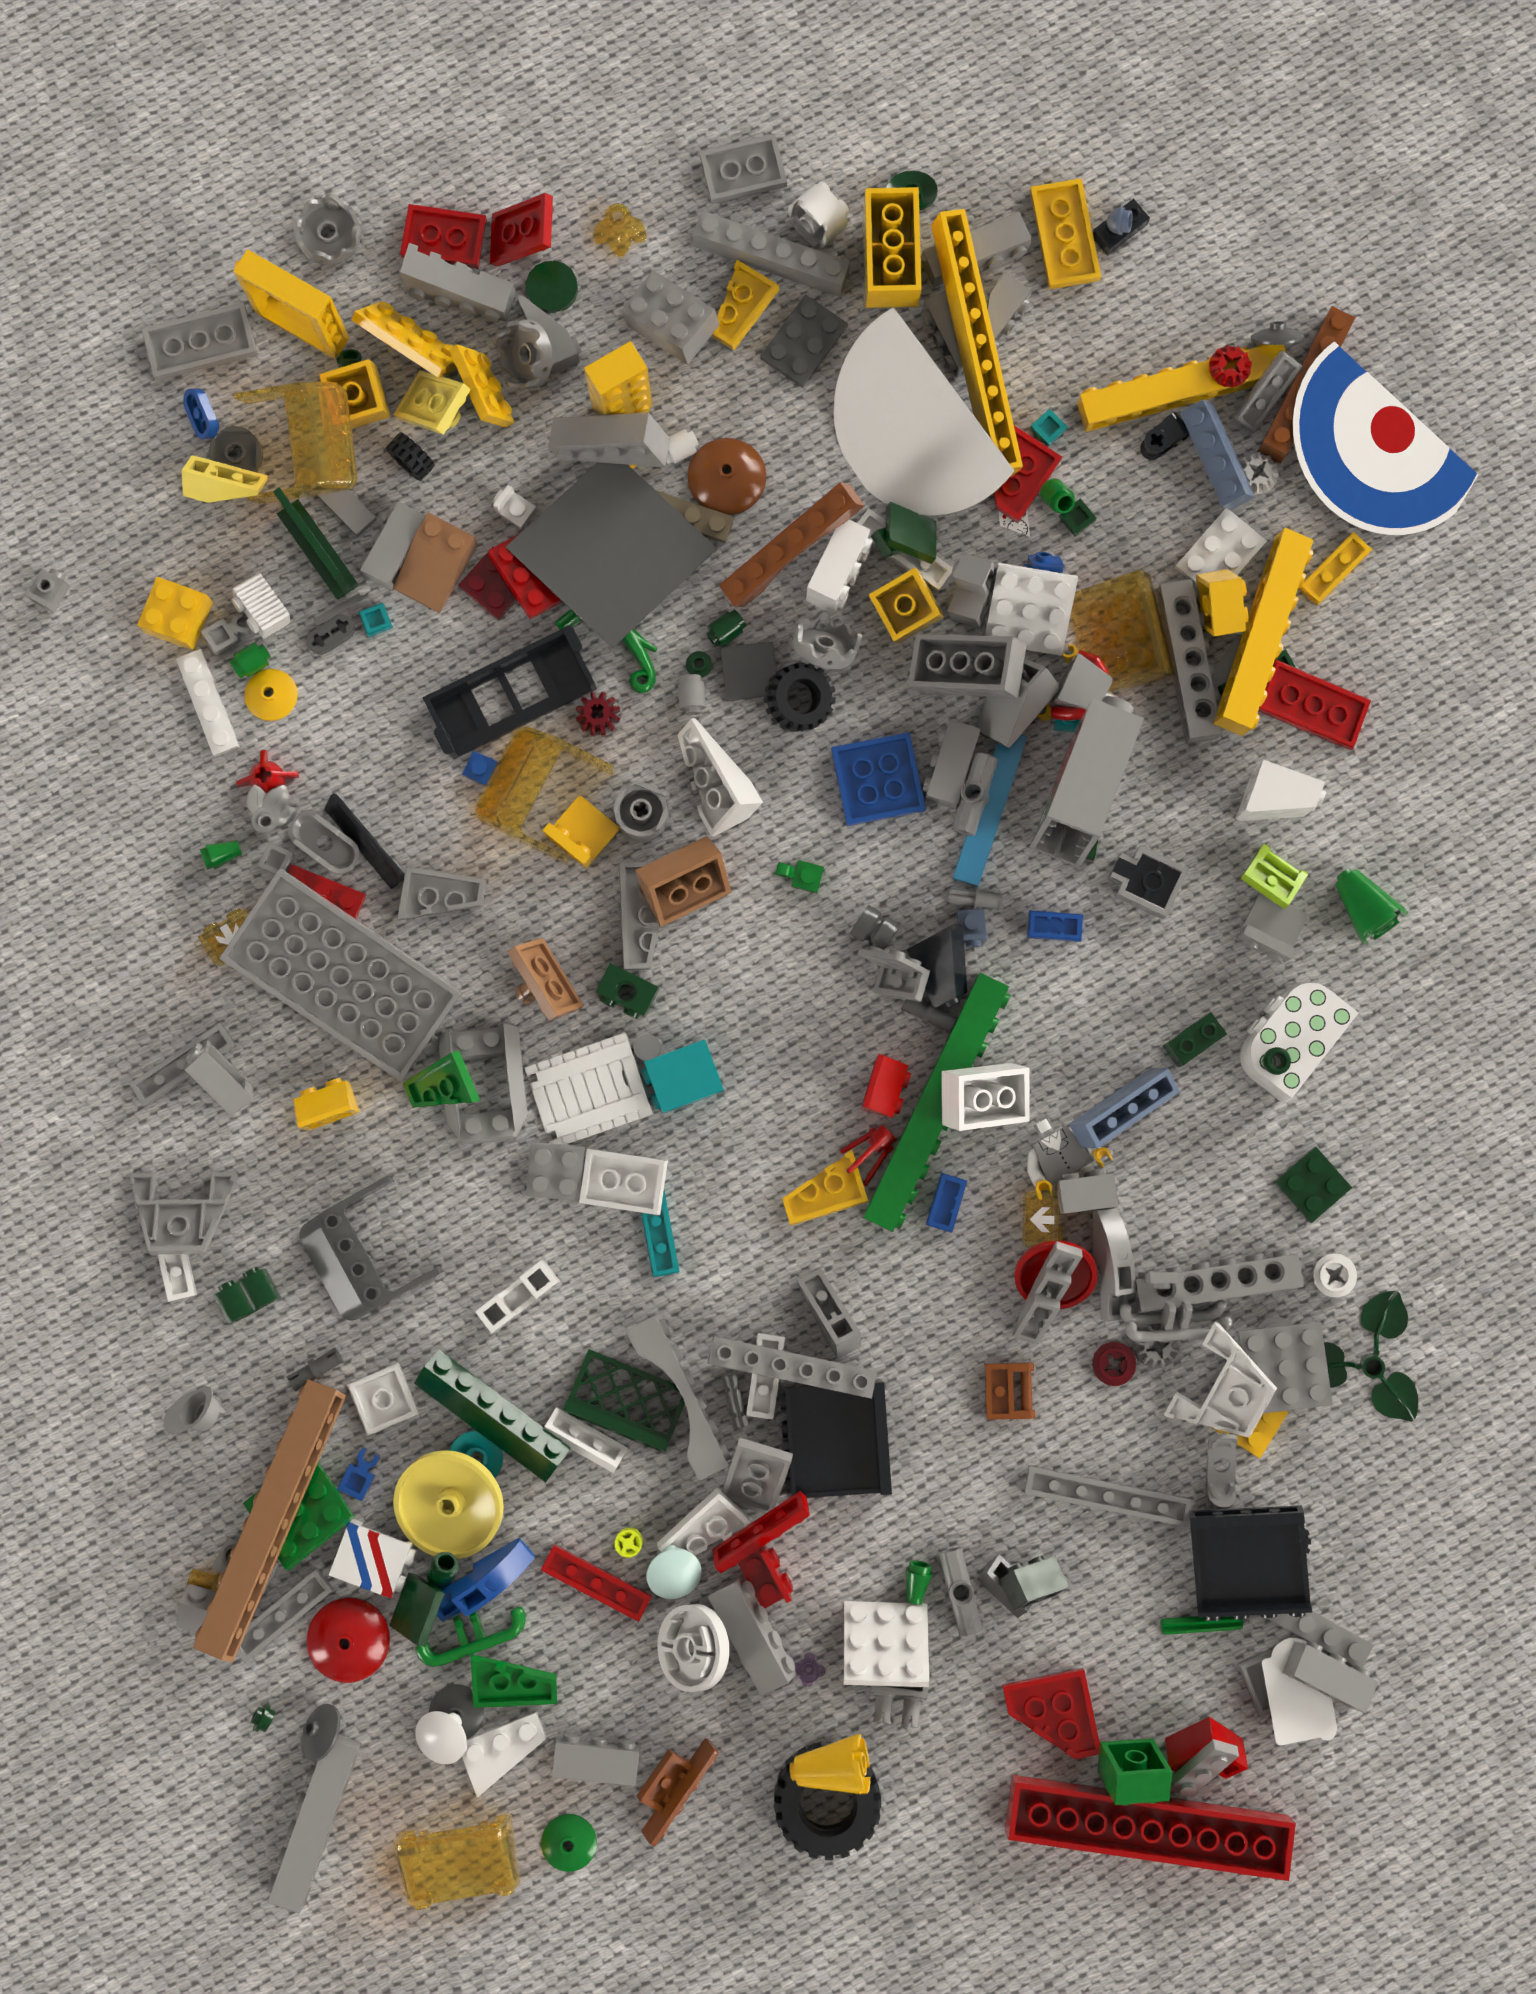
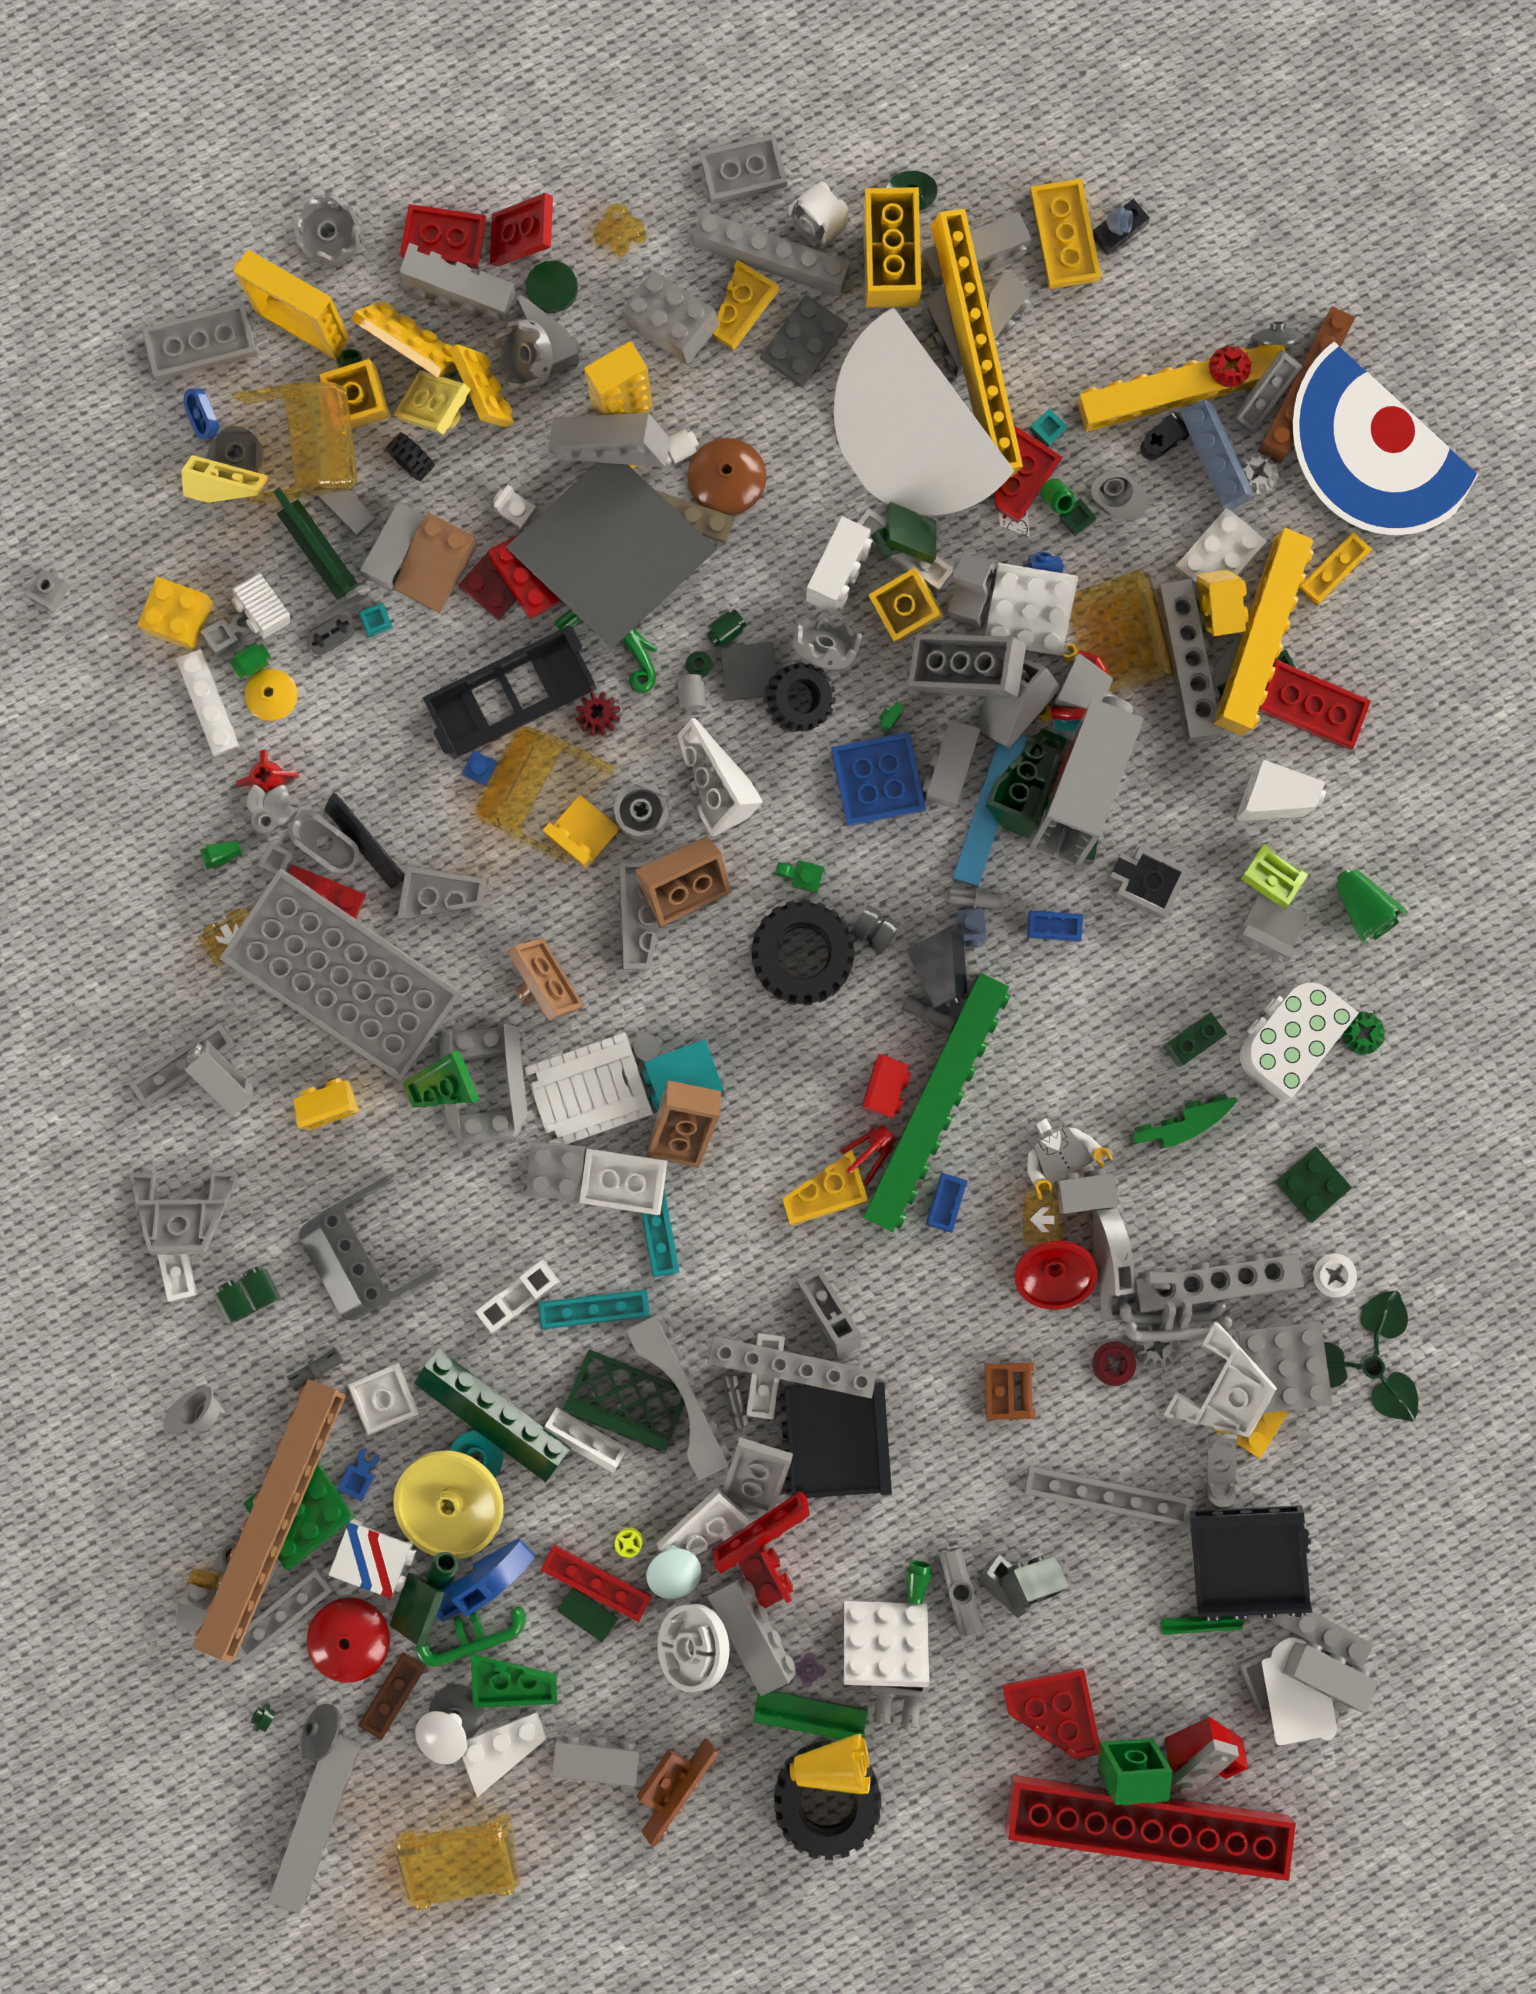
green dish [541,1814,597,1872] -> none
dark green brick [596,963,660,1020] -> none
dark orange arch [719,482,865,607] -> none
light grey bracket [858,946,930,1002] -> none
white brick [942,1063,1030,1131] -> none
light grey piece [952,753,998,836] -> none
light grey slope [1013,1241,1082,1344] -> none
sand blue brick [1069,1068,1180,1149] -> none
dark green plate [1262,1047,1291,1075] -> none
none -> reddish brown tile [358,1651,427,1740]
none -> teal tile [538,1289,650,1330]
none -> dark green tile [557,1587,618,1642]
none -> medium nougat slope [646,1080,721,1168]
none -> black tyre [751,900,855,1006]
none -> green fence [753,1691,868,1740]
none -> green plate [879,701,905,734]
none -> dark green wedge [985,729,1067,839]
none -> light grey piece [1091,468,1149,520]
none -> green slope [1129,1093,1237,1149]
none -> green gear [1341,1011,1386,1055]

